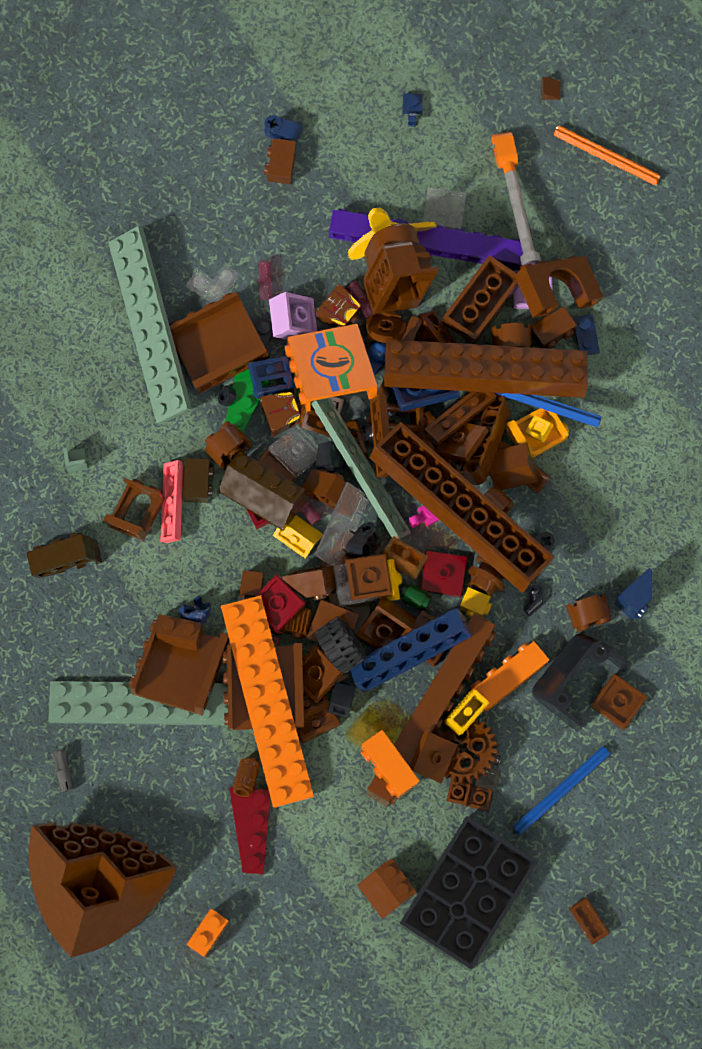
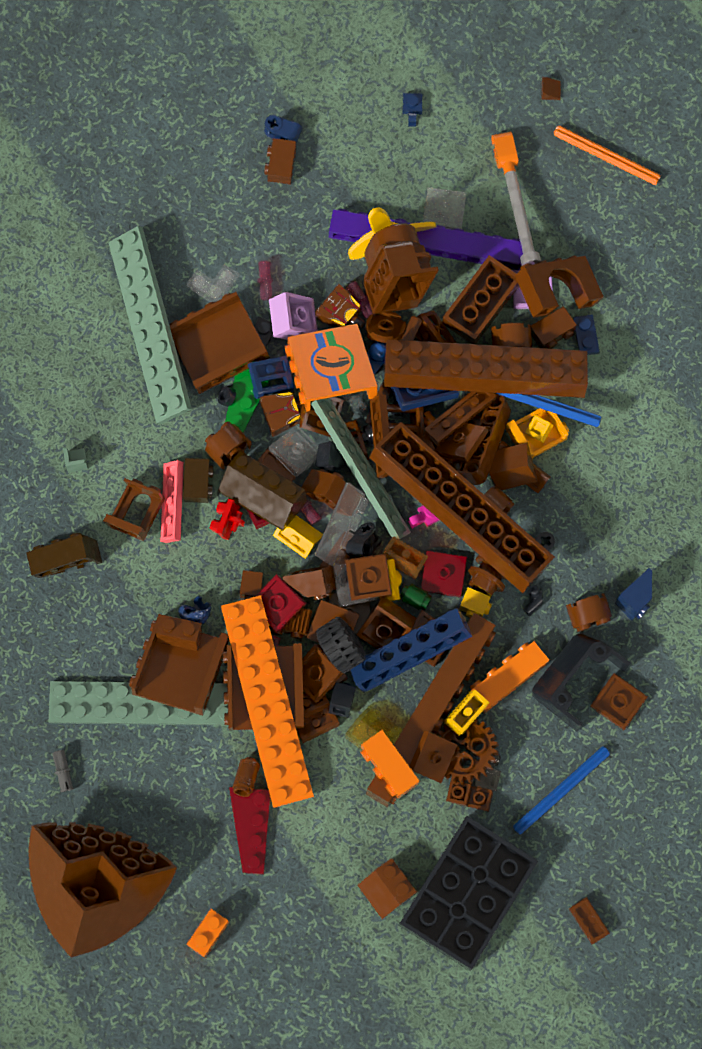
none -> red hips [209,499,246,540]

